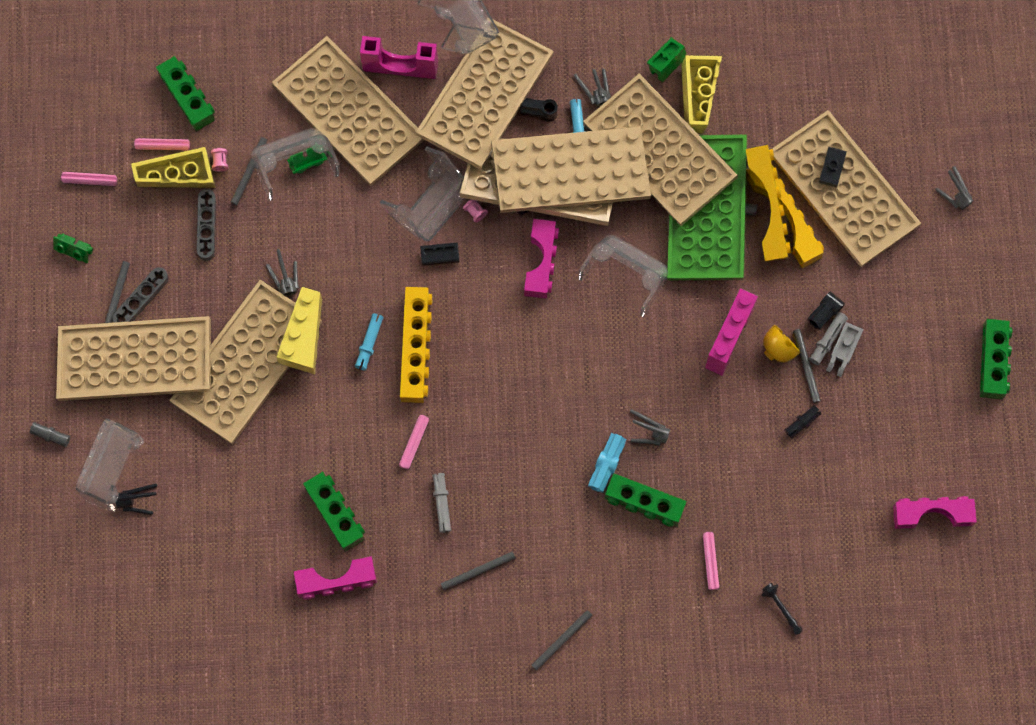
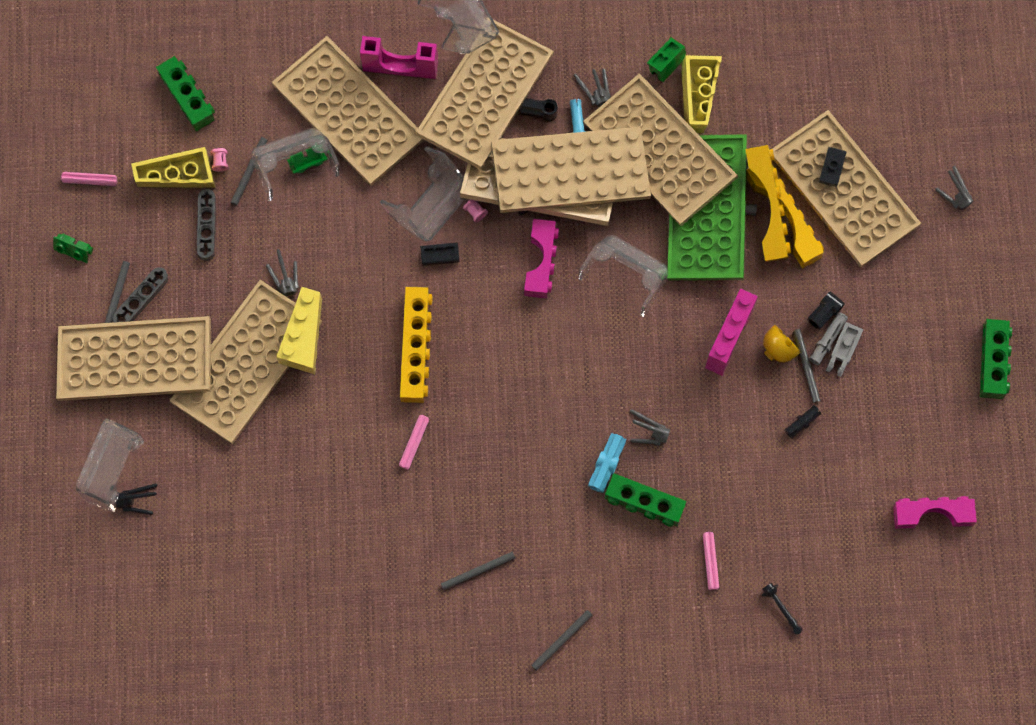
dark grey pin [29,422,71,447] -> none
bright pink axle [134,138,190,151] -> none
dark pink arch [294,556,377,600] -> none
green brick [303,472,365,552] -> none
medium azure pin [355,313,384,371] -> none
light grey pin [432,473,452,533] -> none

